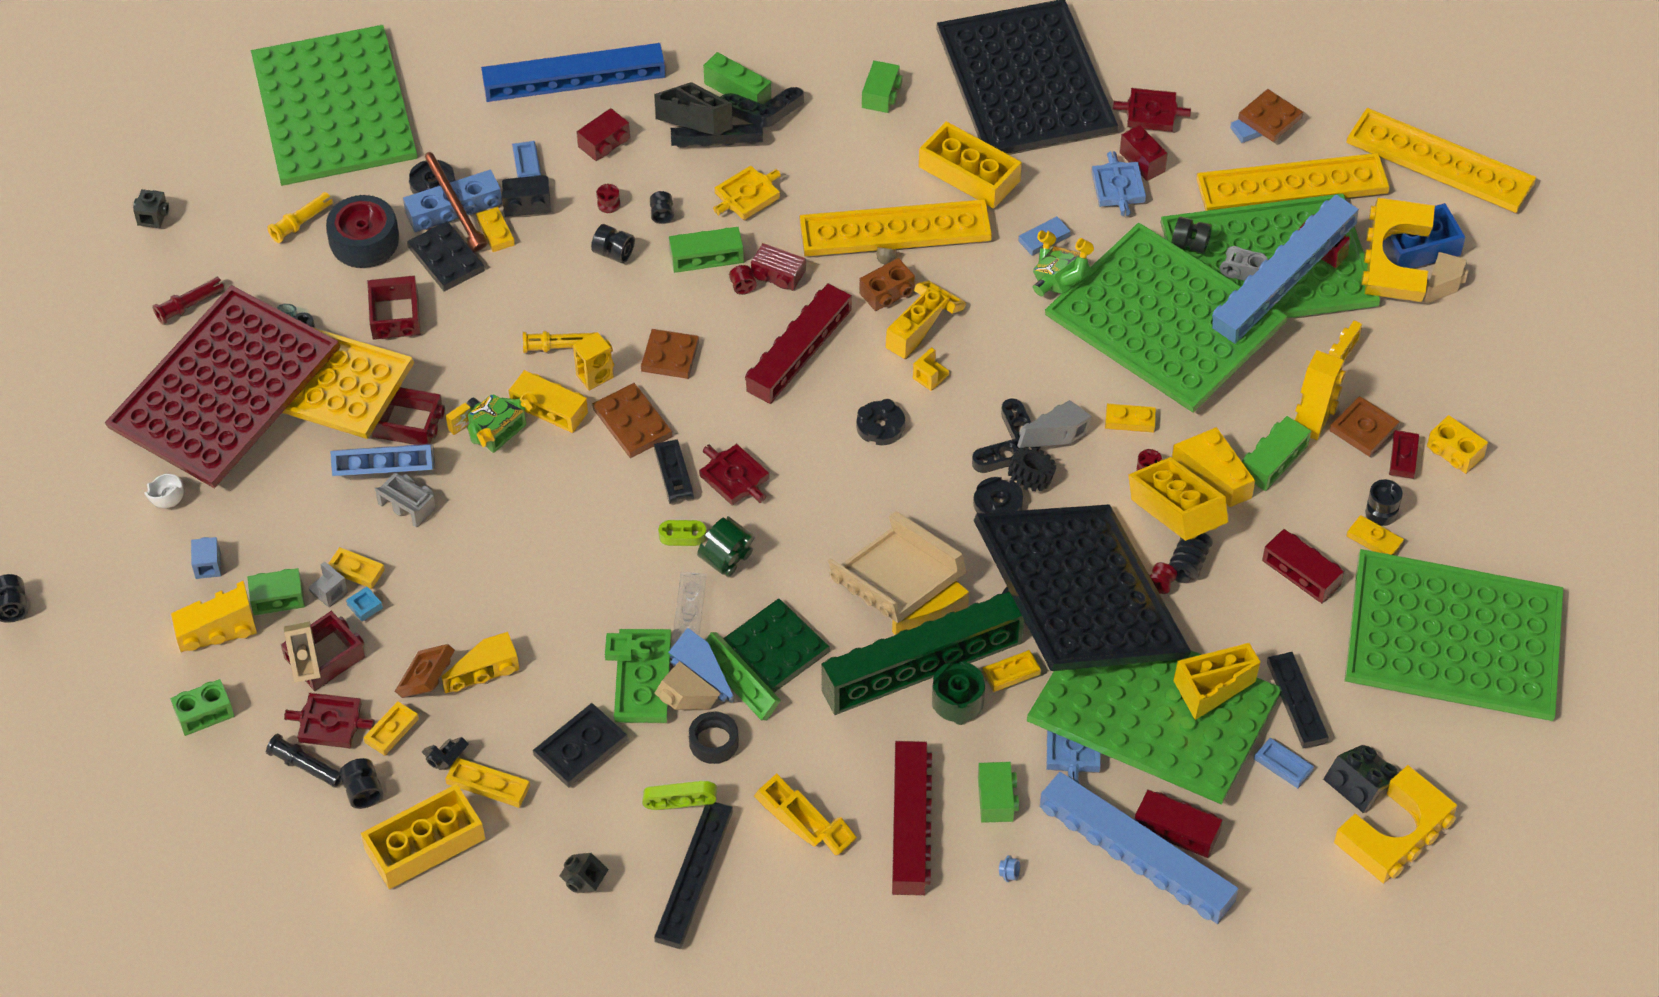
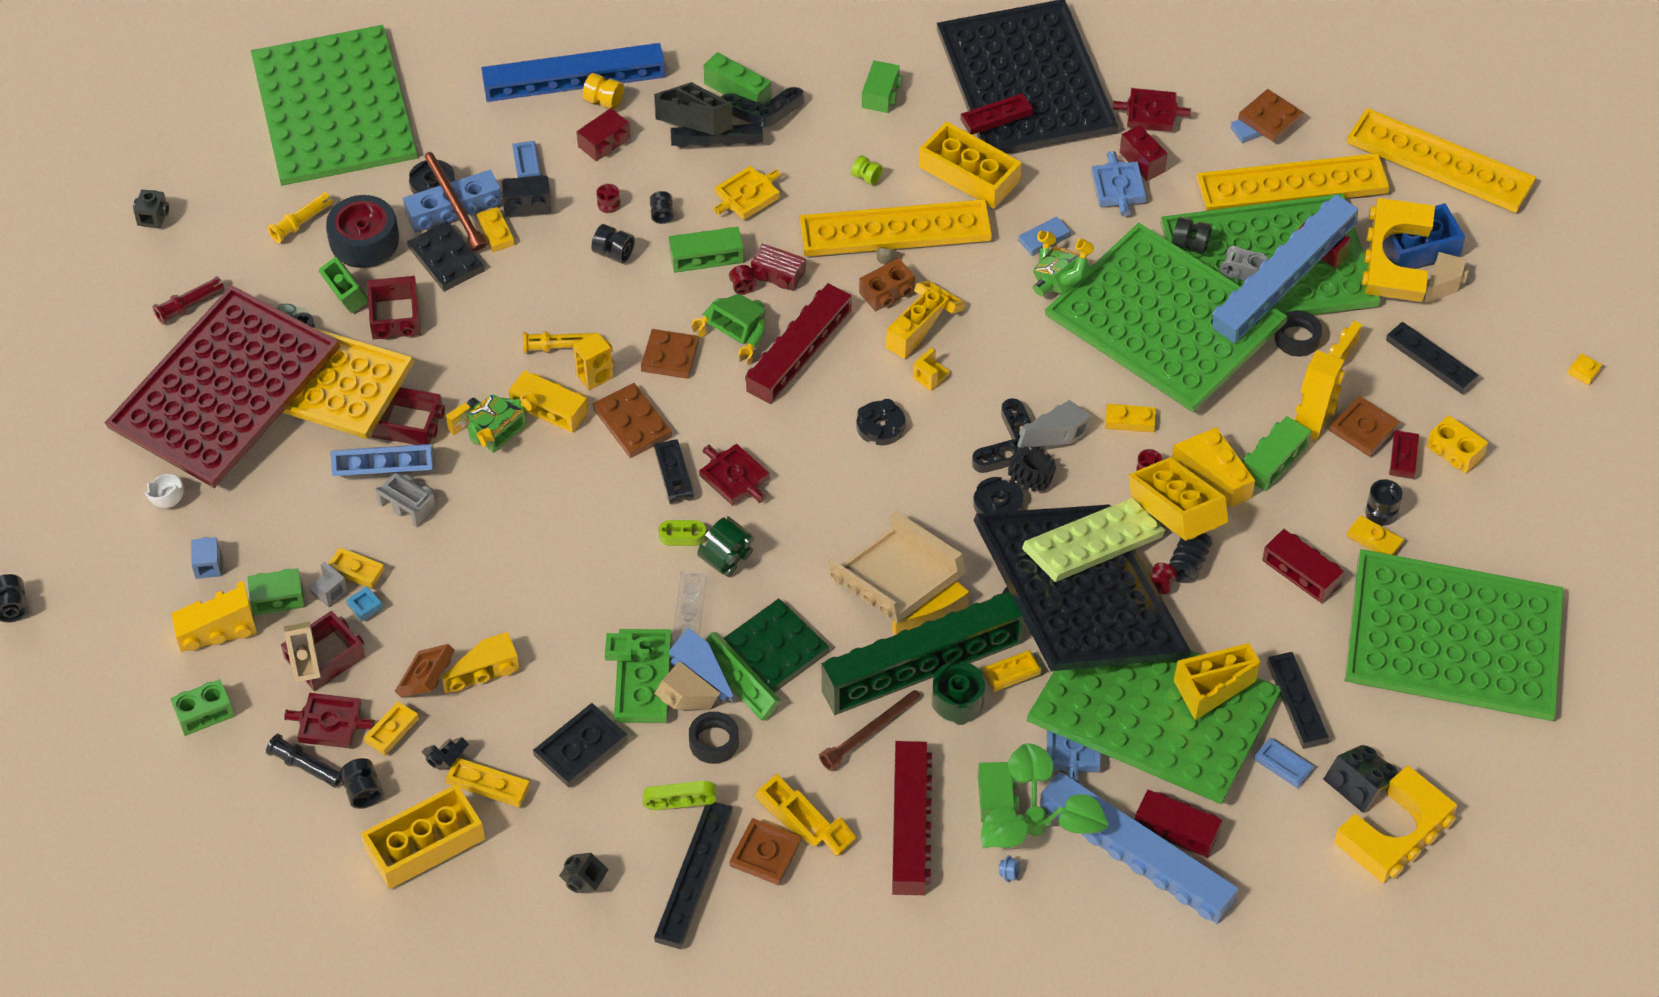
none -> bright green brick [319,257,368,313]
none -> yellow wheel [583,73,624,110]
none -> bright green torso [691,294,766,365]
none -> dark orange plate [729,818,801,885]
none -> copper piece [819,690,920,771]
none -> lime wheel [851,155,883,186]
none -> dark red plate [960,93,1033,135]
none -> bright green plant [981,743,1108,848]
none -> yellowish green plate [1022,498,1165,582]
none -> black tyre [1275,310,1322,357]
none -> black plate [1386,321,1479,394]
none -> yellow plate [1568,353,1603,385]

